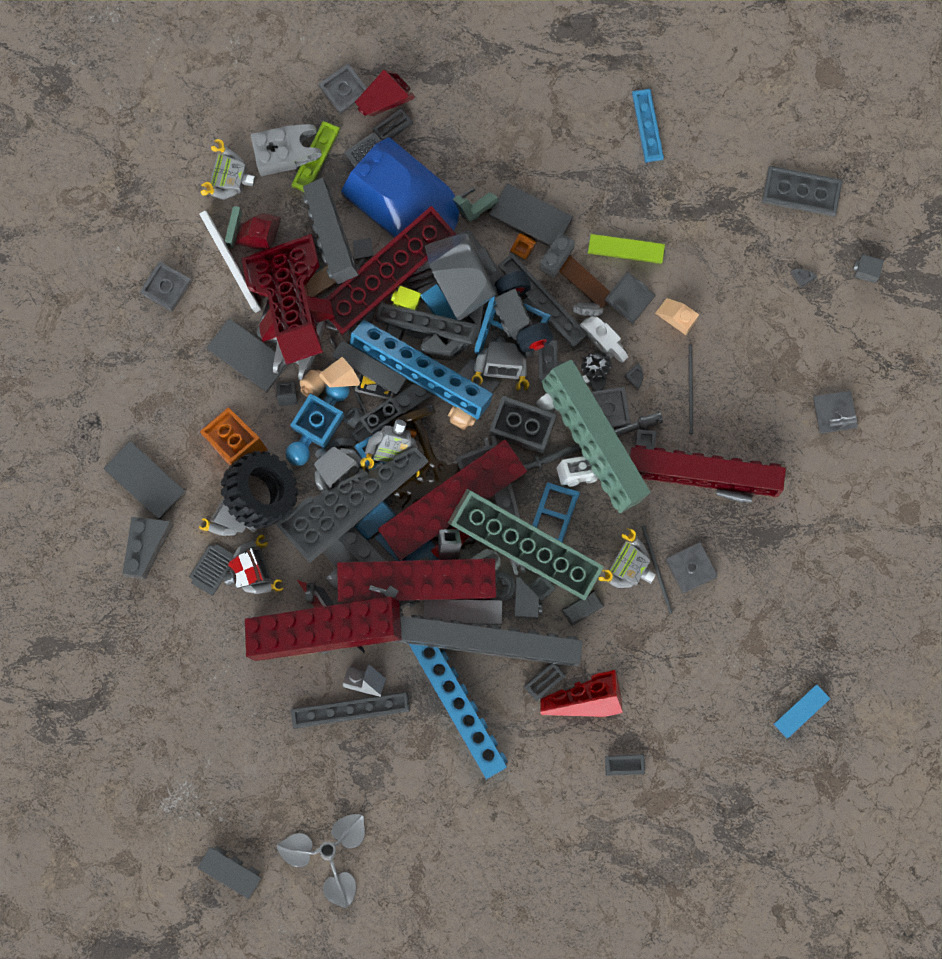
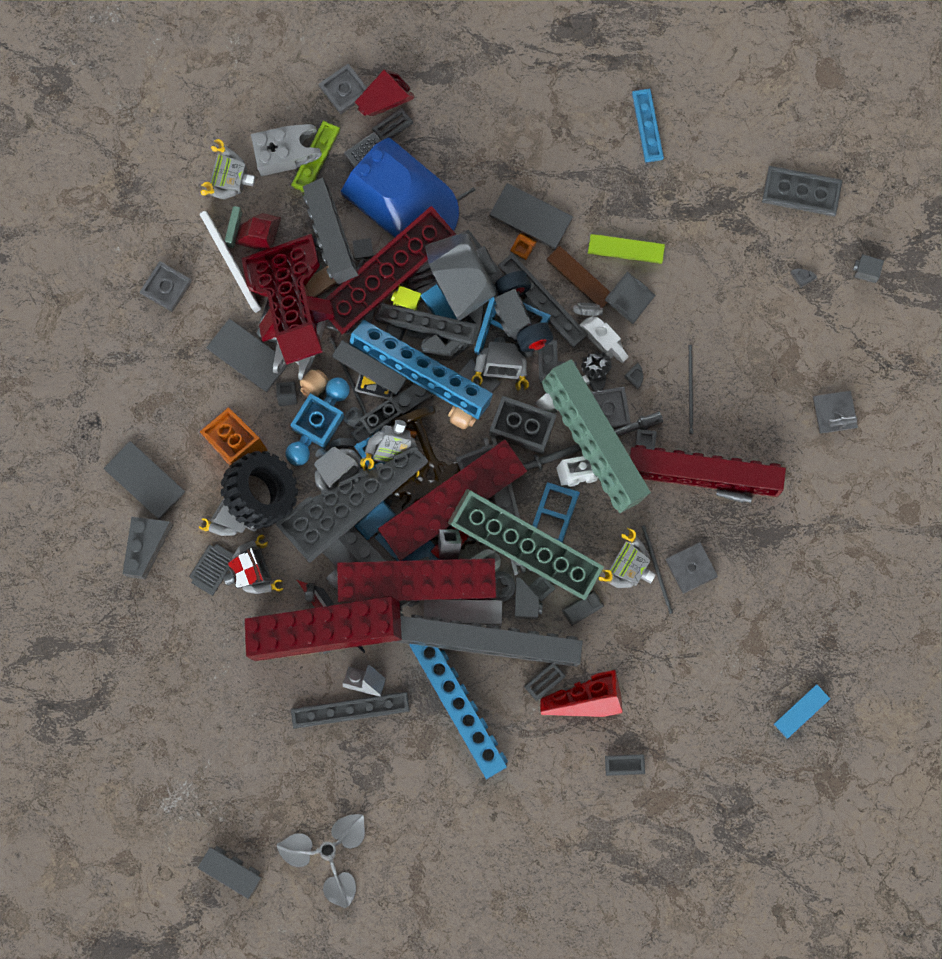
light nougat slope [319,357,360,387] -> none
dark grey hand [369,585,399,598] -> none
sand green bracket [452,192,499,222] -> none
dark grey brick [539,233,575,278] -> none
light nougat slope [655,298,699,335] -> none

